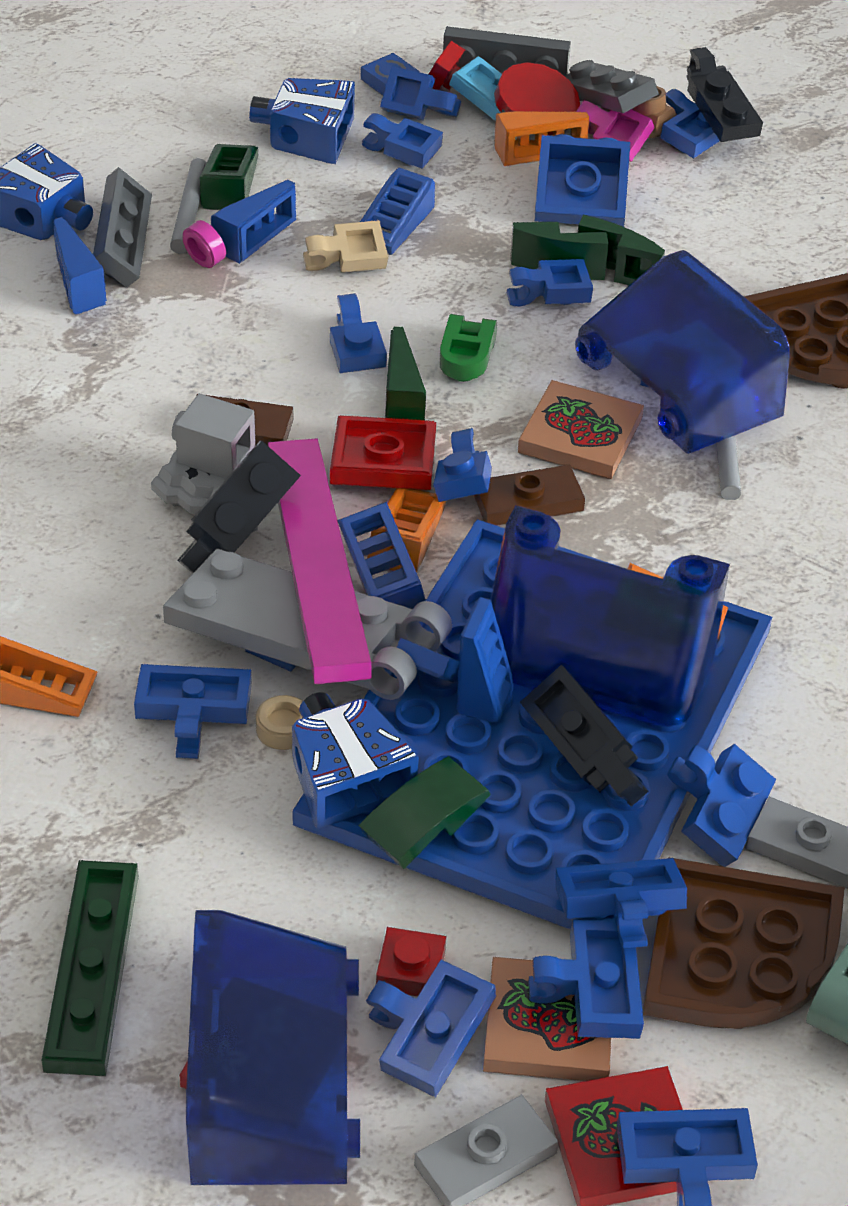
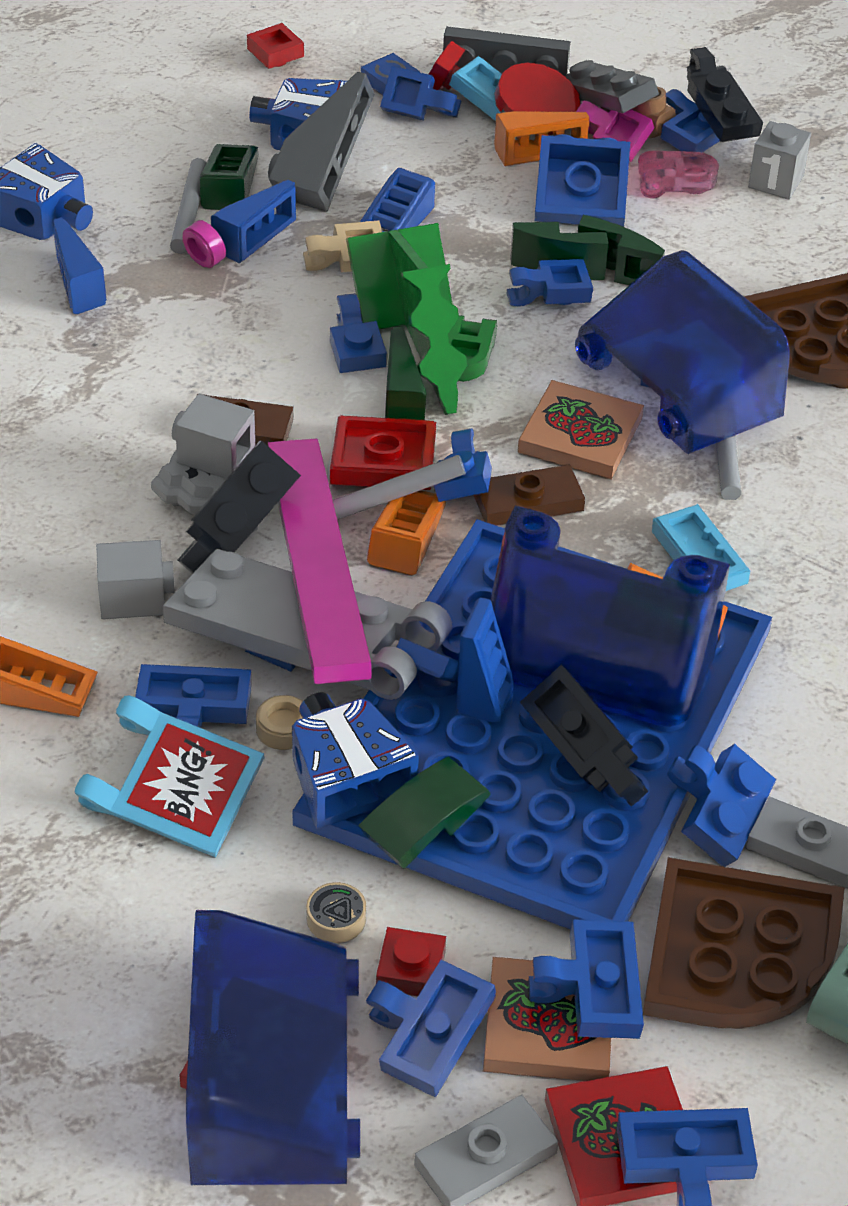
dark green tile [41,860,139,1076] -> none
dark grey plate [93,167,152,288] -> none
blue slope [337,502,426,609] -> none
blue plate [362,113,443,169] -> none
blue plate [556,858,687,948] -> none
none -> flag [75,695,265,858]
none -> light grey brick [96,540,175,619]
none -> red plate [247,23,304,69]
none -> dark grey slope [268,72,375,212]
none -> tile [306,882,366,943]
none -> light grey bar [333,455,466,520]
none -> green piece [346,223,468,415]
none -> clear pink plate [638,151,719,198]
none -> medium azure plate [652,504,750,596]
none -> light grey brick [748,121,811,200]

